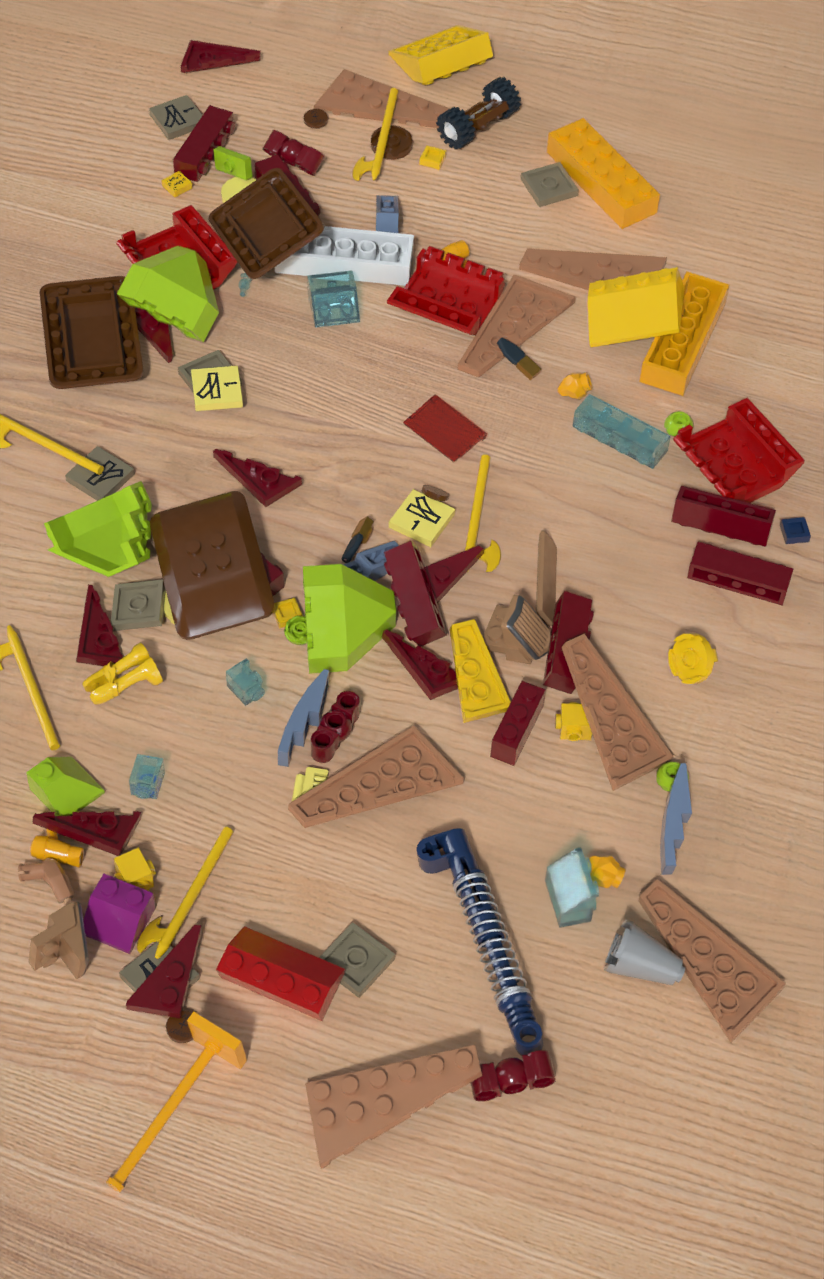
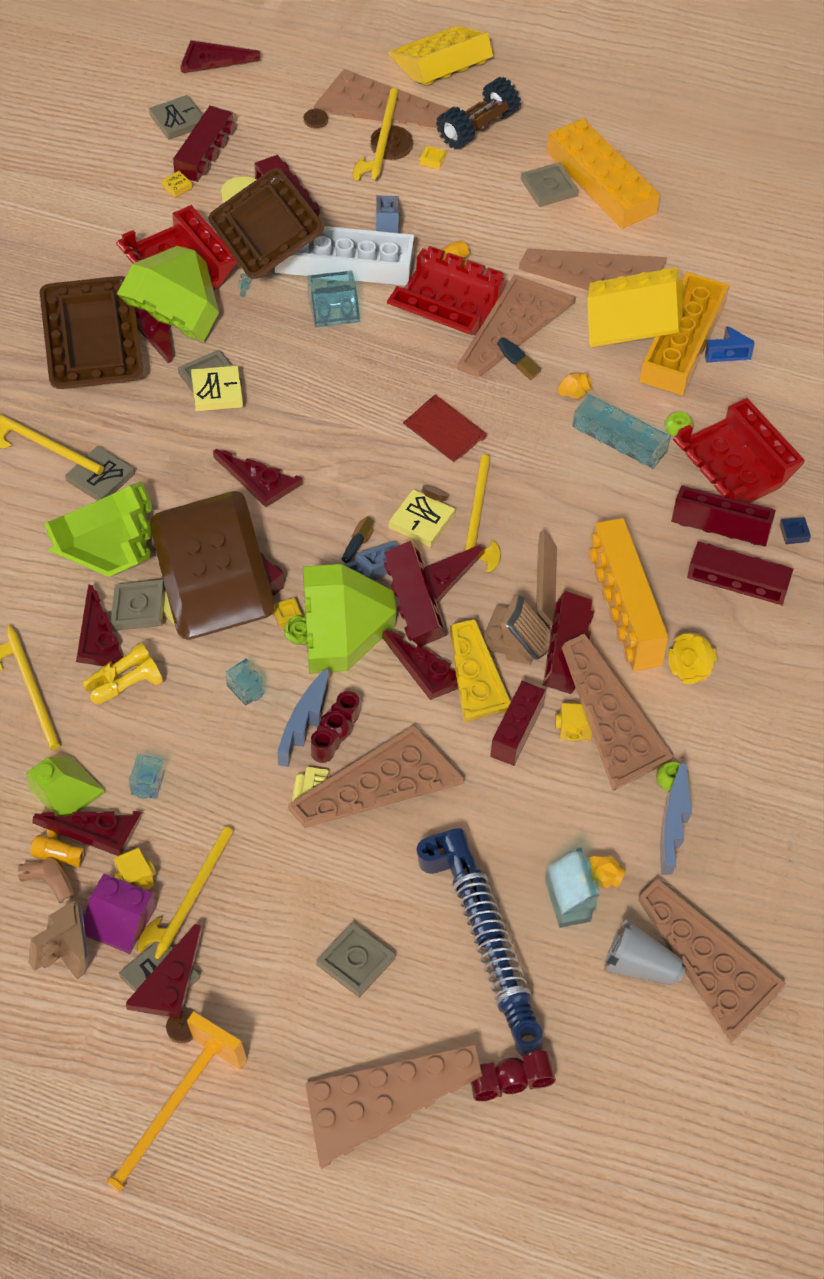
lime plate [214,146,252,180] -> none
red slope [216,926,346,1021] -> none
dark red piece [262,129,325,176] -> none
none -> light orange brick [588,518,668,671]
none -> blue slope [705,326,755,363]

